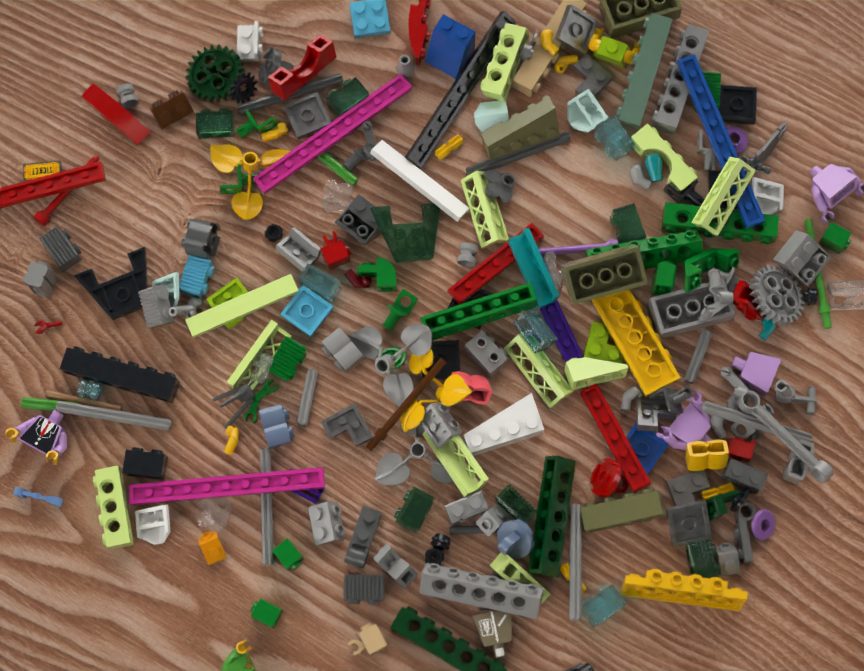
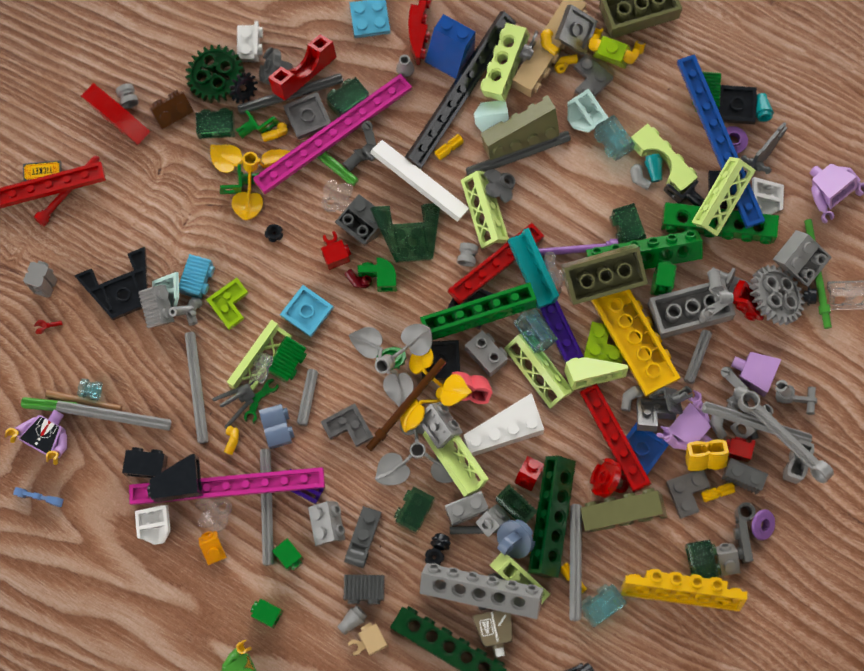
dark grey brick [39,226,82,272] -> none
black brick [59,346,180,404] -> none
yellowish green brick [93,466,134,550] -> none
dark grey brick [181,218,221,260] -> none
yellowish green tile [185,274,299,338] -> none
light grey bracket [275,227,321,273] -> none
clear light blue brick [299,263,342,302] -> none
light grey brick [322,328,365,373] -> none
light grey brick [373,544,418,589] -> none
green bracket [382,289,418,331] -> none
sand green brick [616,13,673,128] -> none
light grey brick [652,24,709,134] -> none
flat silver plate [666,500,712,547] -> none
green slope [683,248,740,293] -> none
light grey bracket [697,129,716,172] -> none
dark green piece [706,488,750,522] -> none
teal arm [758,314,776,341] -> none
green brick [819,222,852,254] -> none
none -> black slope [147,454,202,502]
none -> light grey axle [185,332,209,444]
none -> light grey cone [337,605,367,635]
none -> red bracket [514,456,544,491]
none -> teal cone [756,93,774,122]

